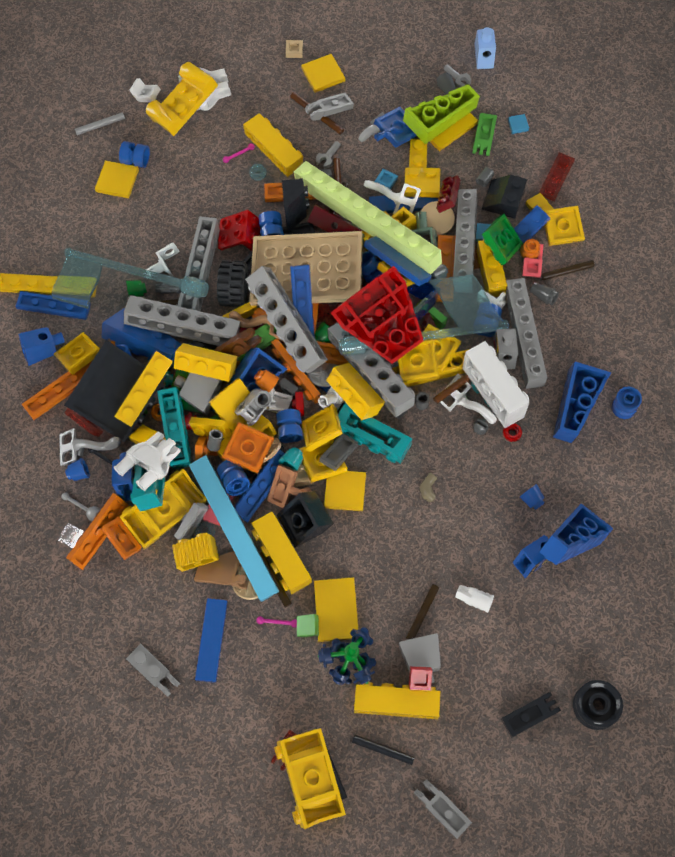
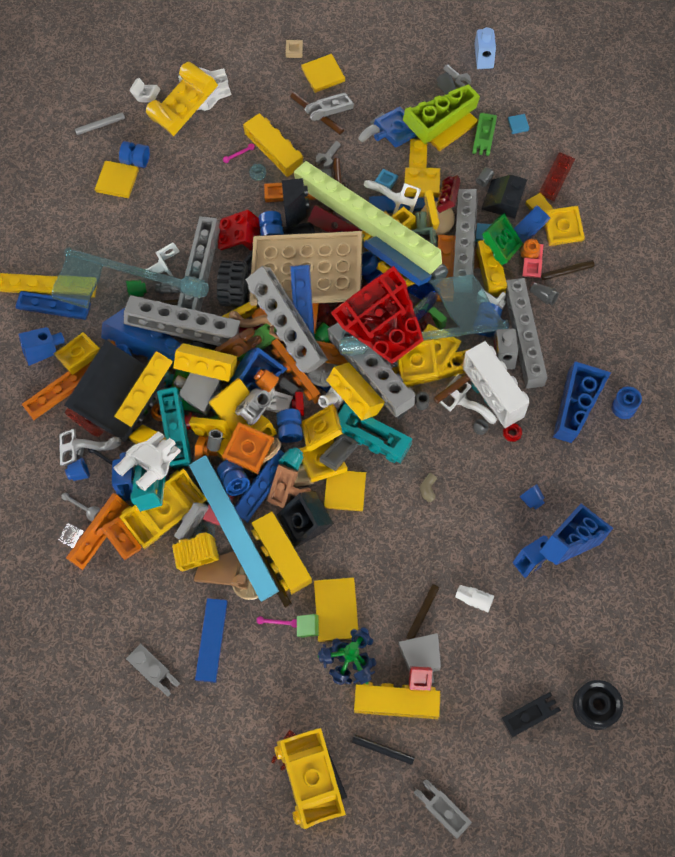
none -> yellow tile [424,190,440,230]

